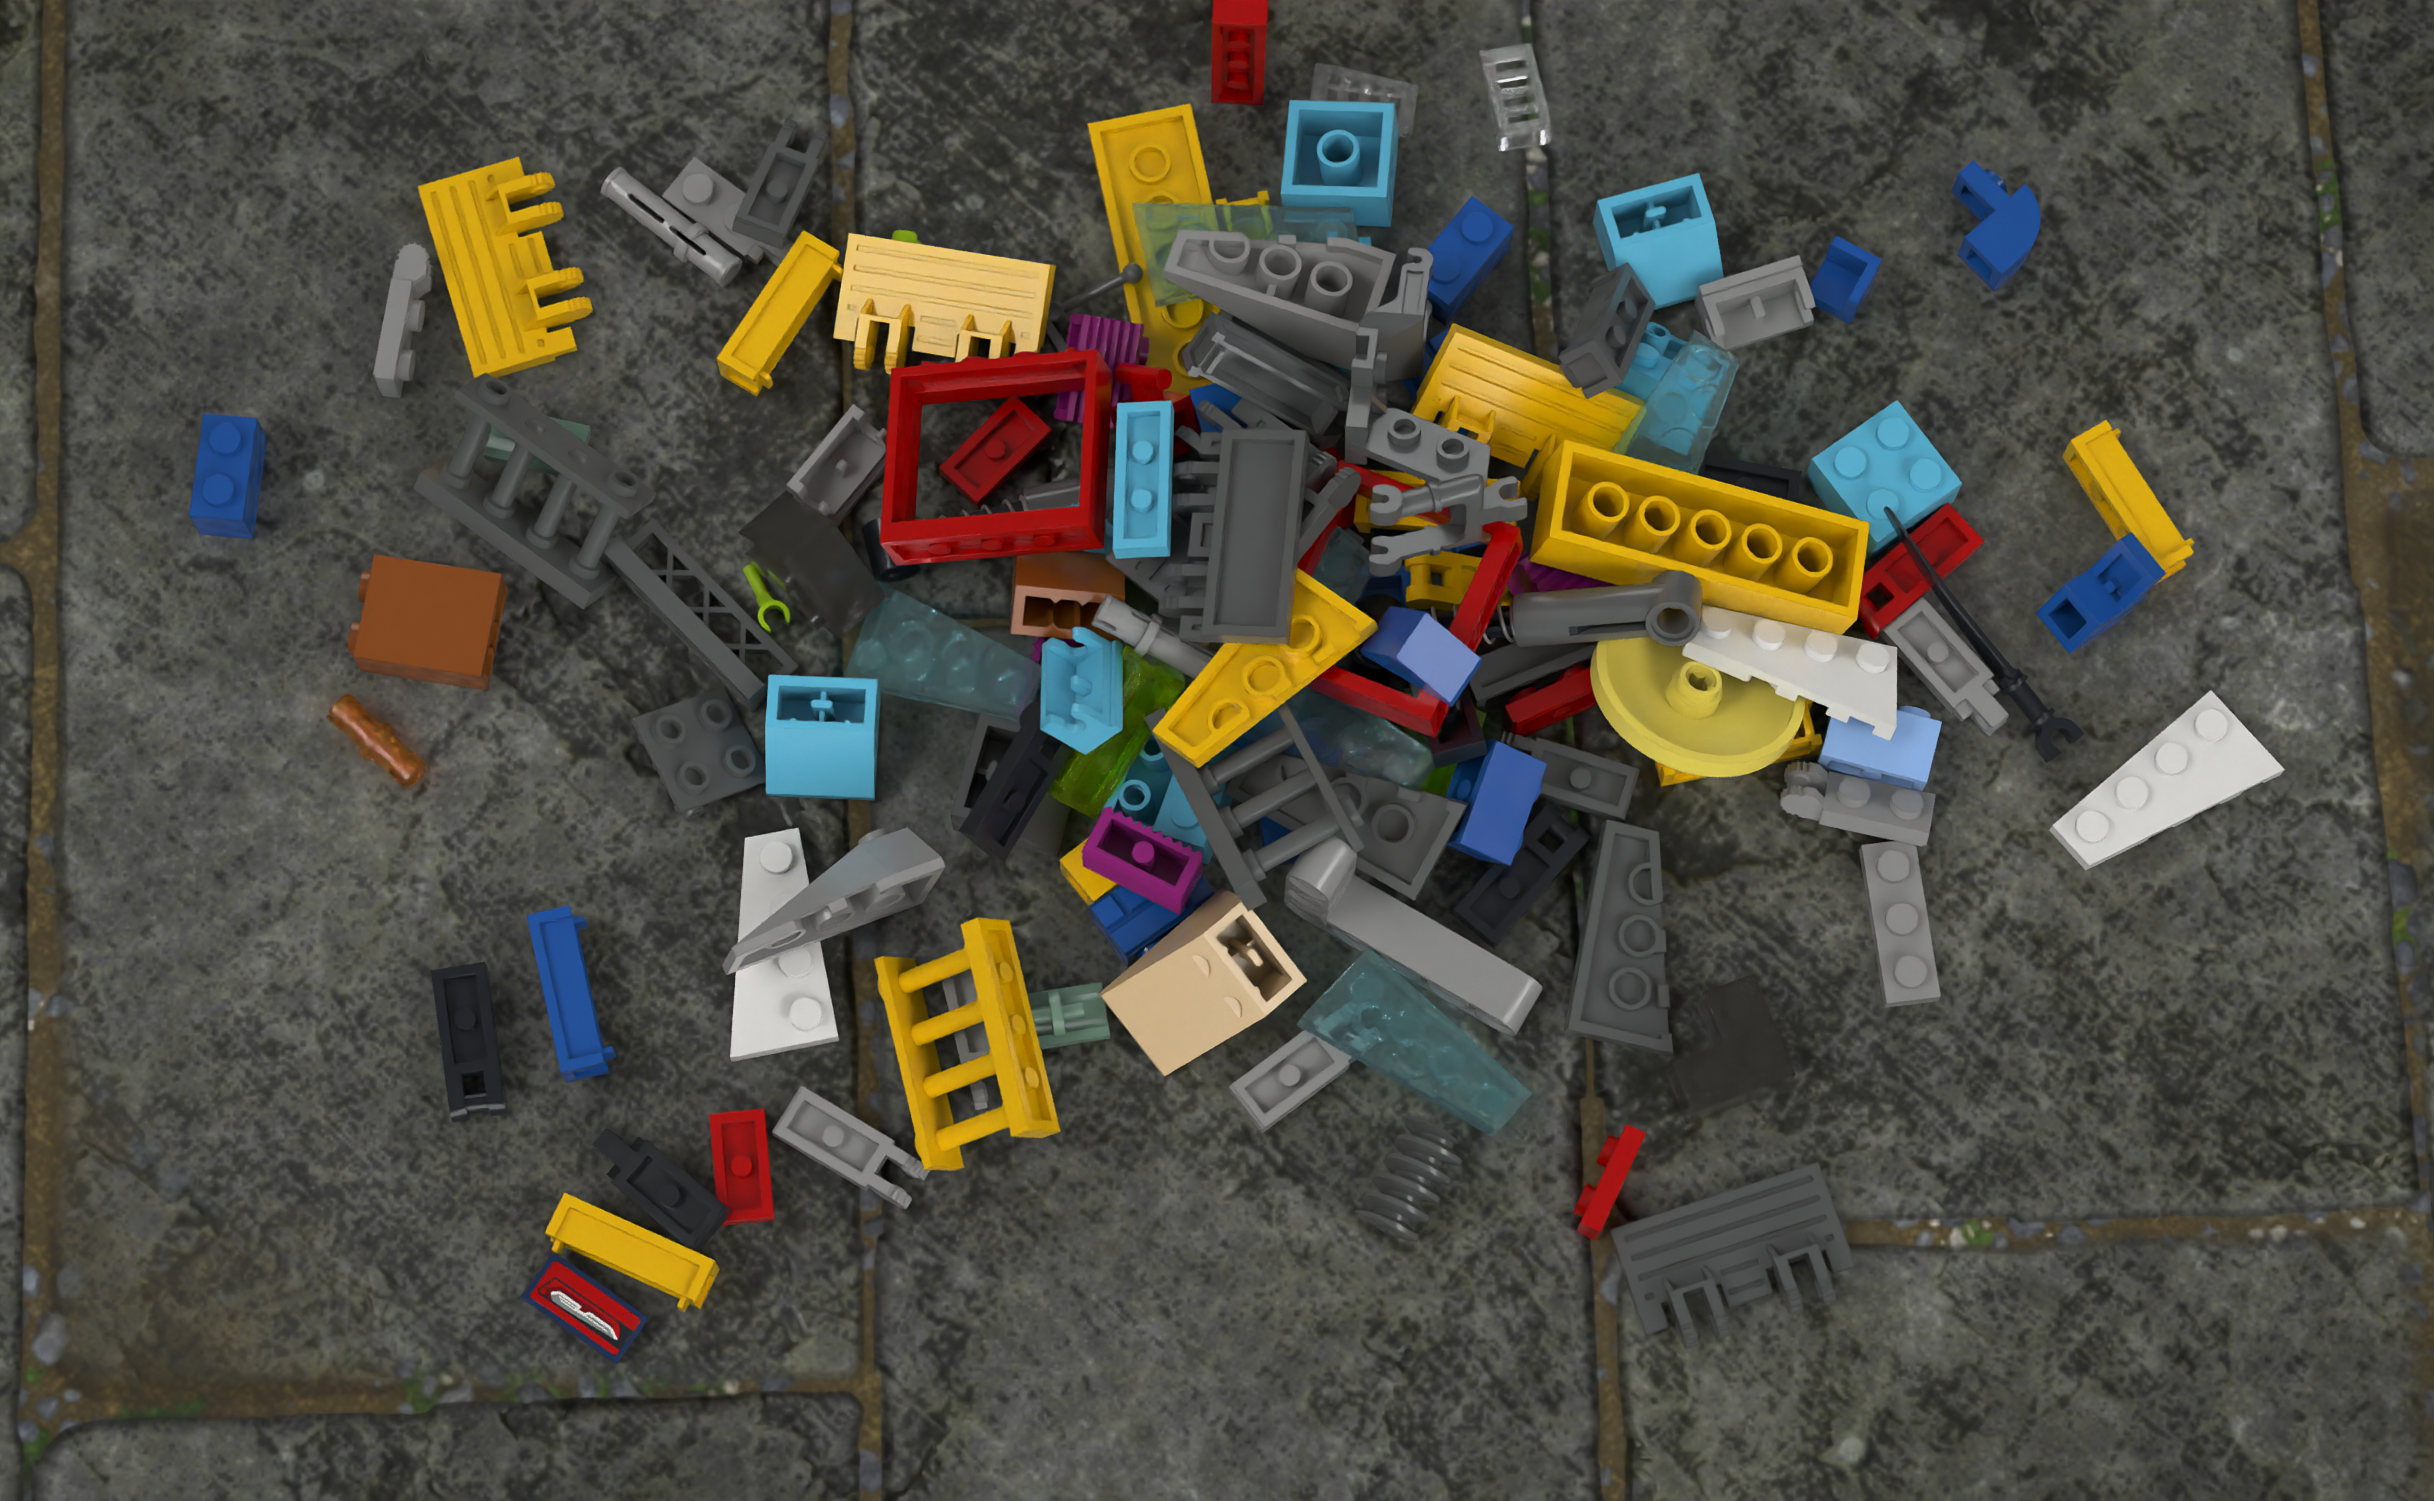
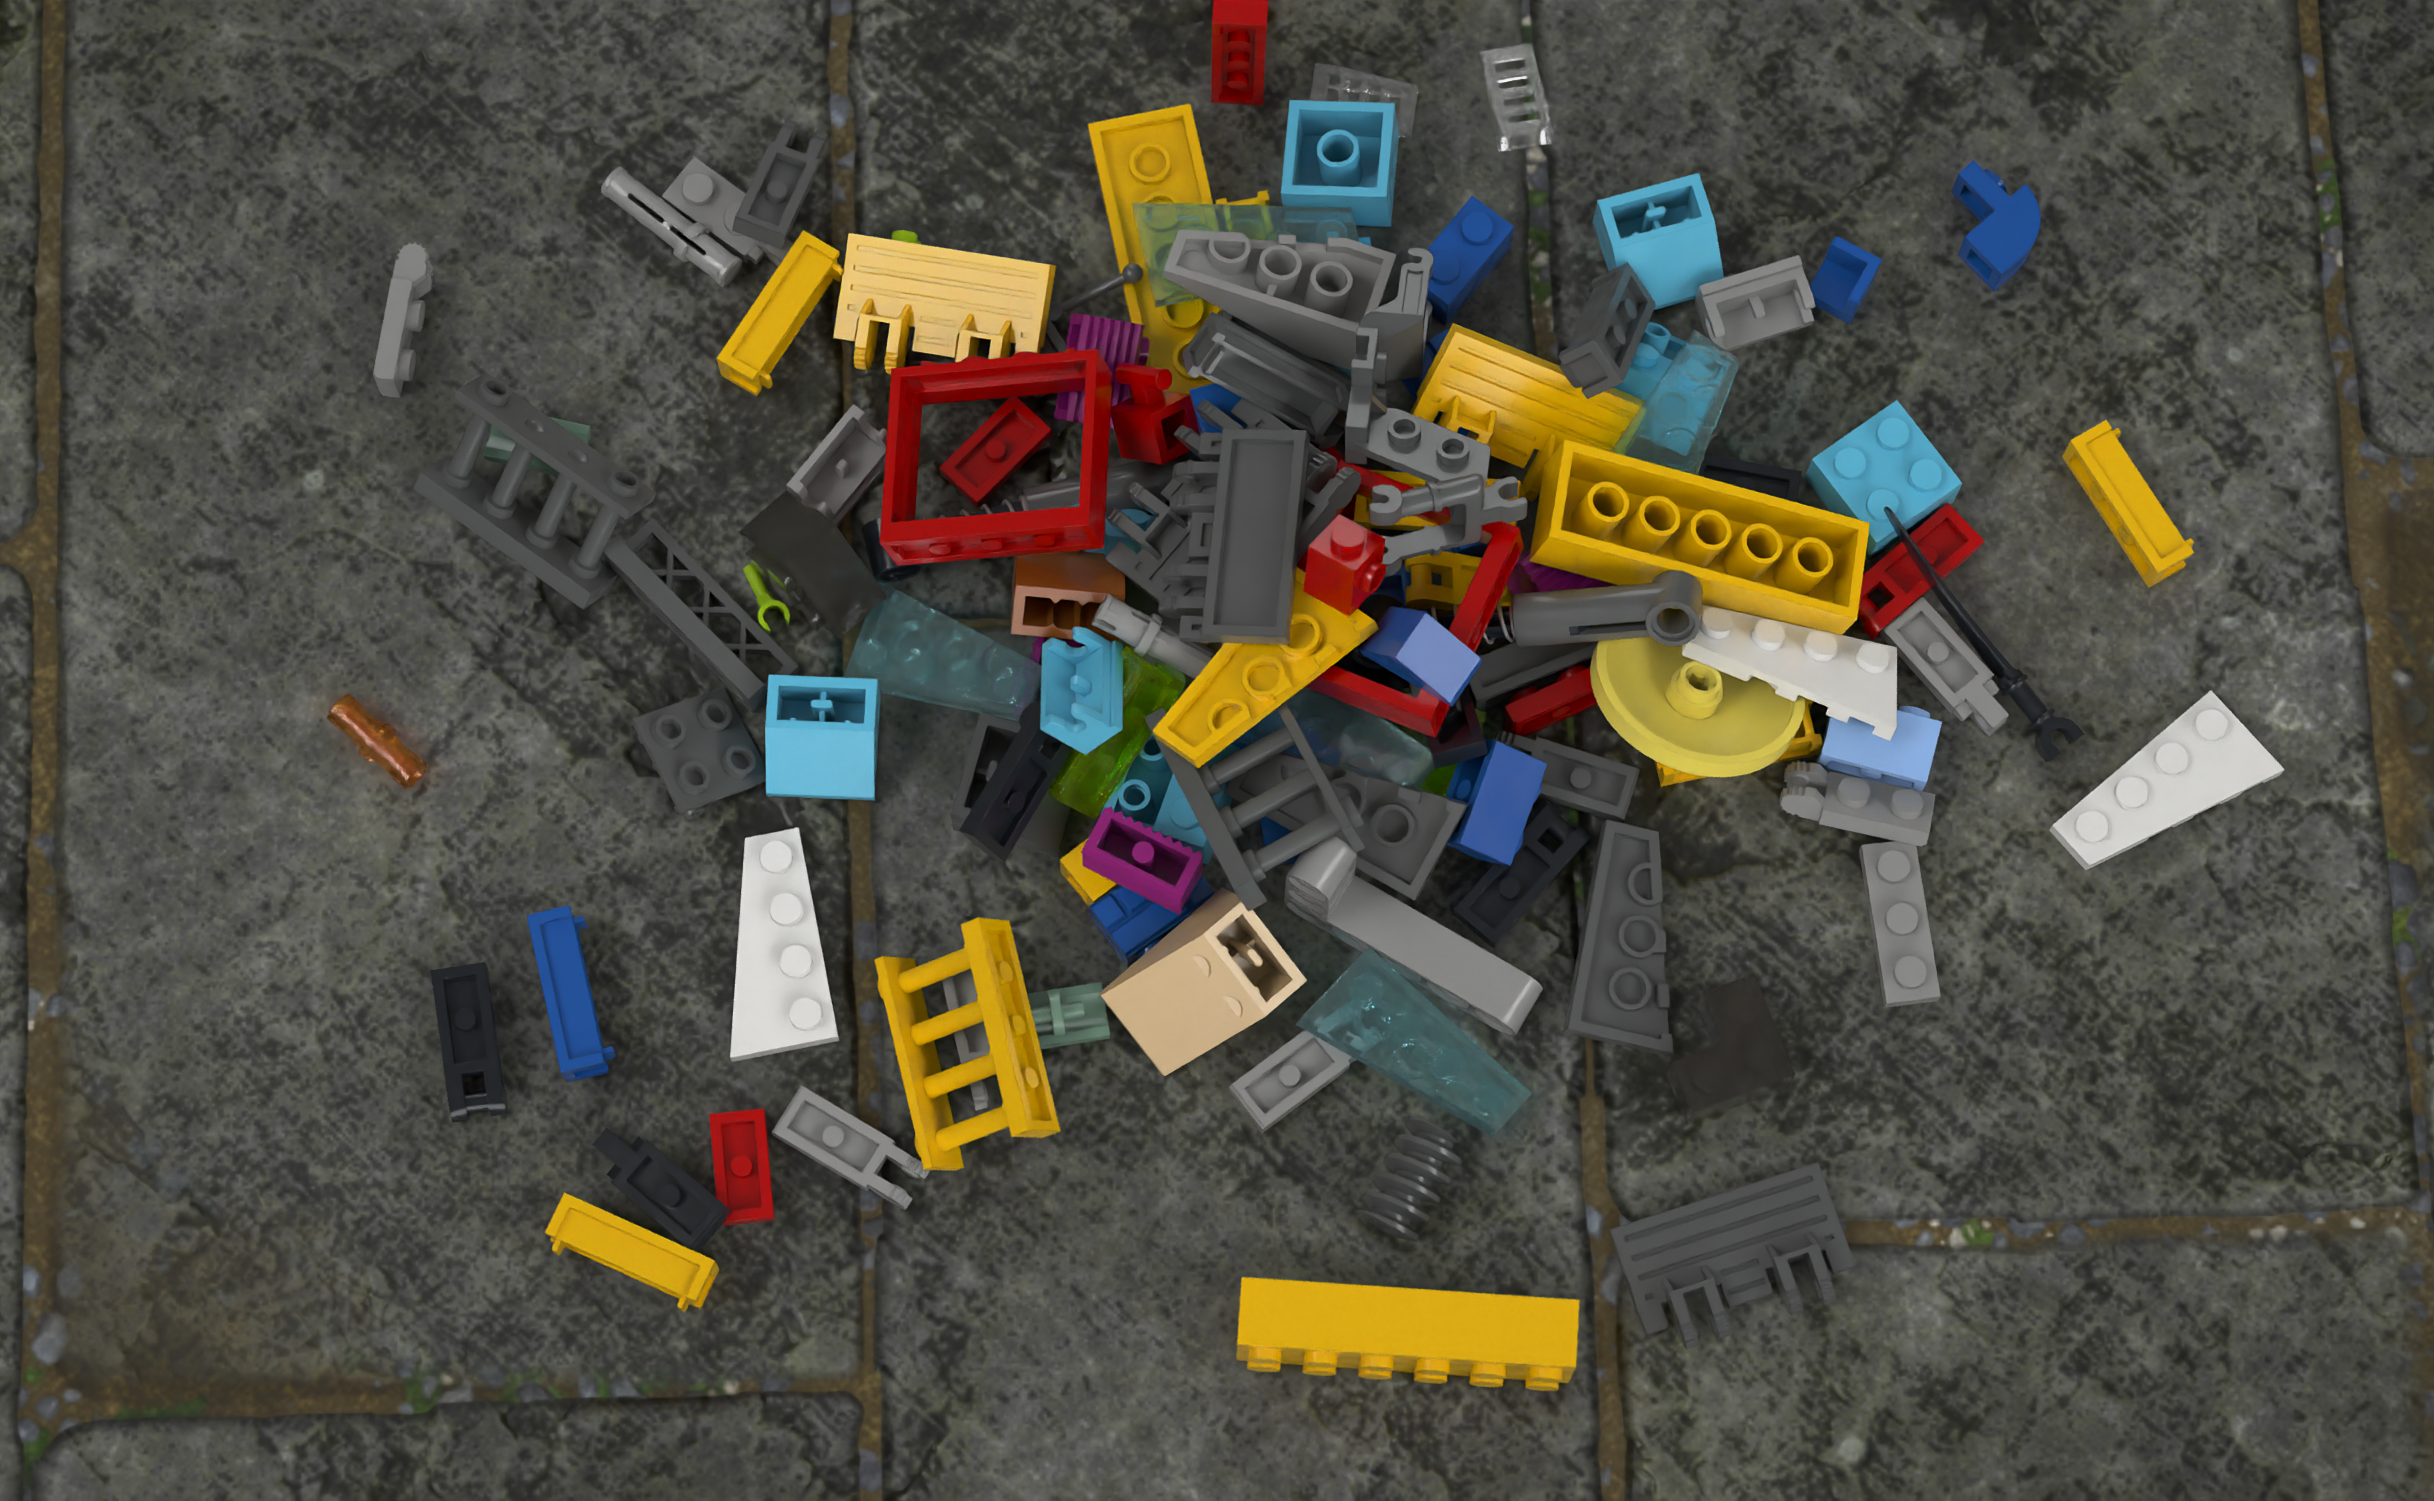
blue brick [189,413,267,539] -> none
dark orange brick [348,554,508,691] -> none
yellow hinge [417,157,593,379] -> none
slope [520,1252,649,1364] -> none
light grey wedge [722,827,946,975] -> none
medium azure plate [1112,400,1174,559] -> none
red plate [1573,1124,1646,1241] -> none
blue brick [2036,532,2166,654] -> none
none -> yellow brick [1236,1277,1579,1391]
none -> red brick [1303,514,1386,616]

